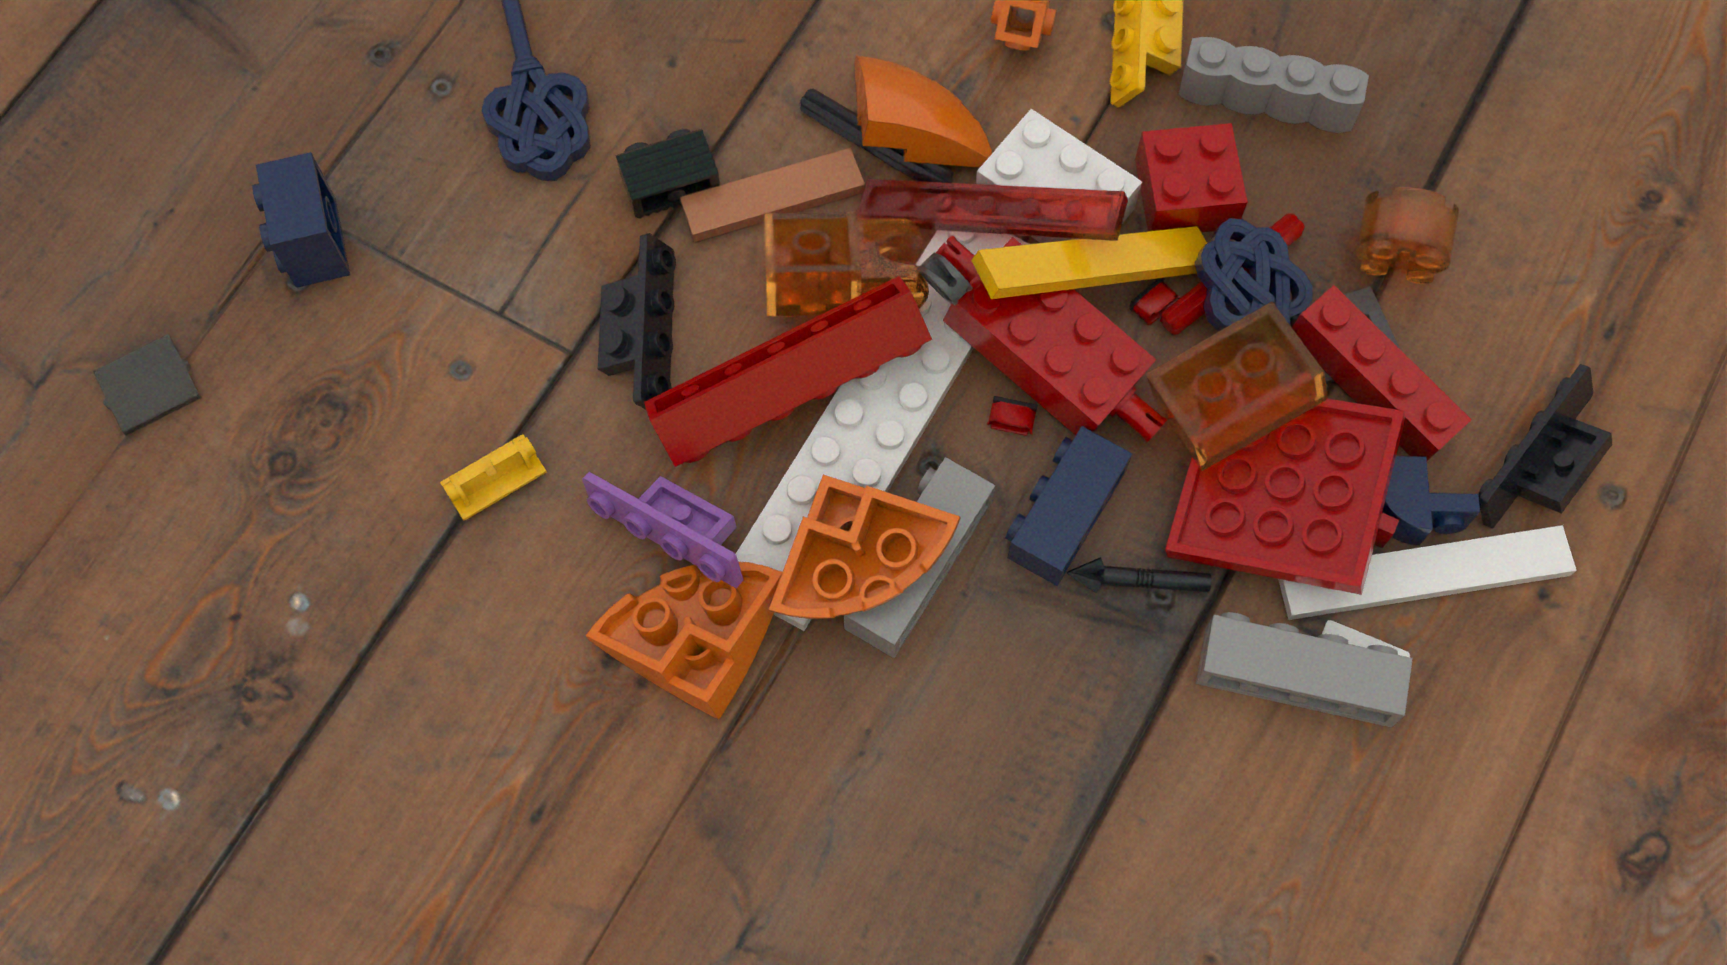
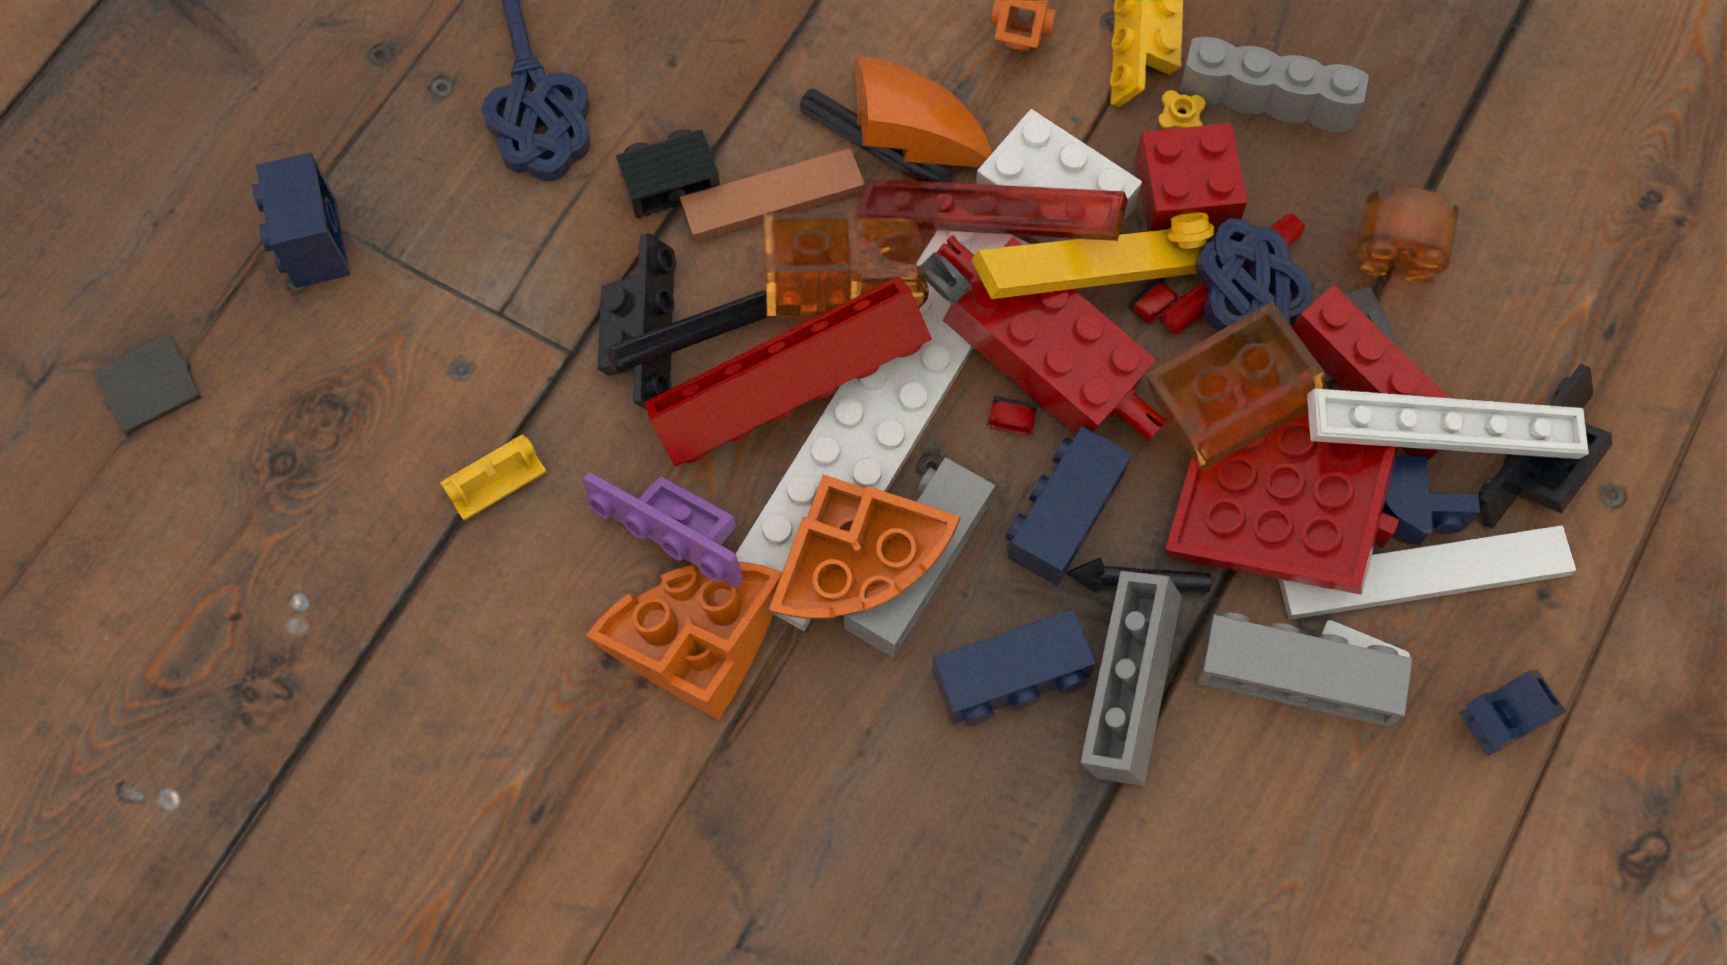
none -> black axle [607,291,775,372]
none -> dark blue brick [932,609,1096,726]
none -> light grey brick [1081,571,1182,786]
none -> yellow plate [1158,90,1206,129]
none -> yellow plate [1167,212,1214,249]
none -> white tile [1307,388,1589,459]
none -> dark blue brick [1460,669,1566,756]

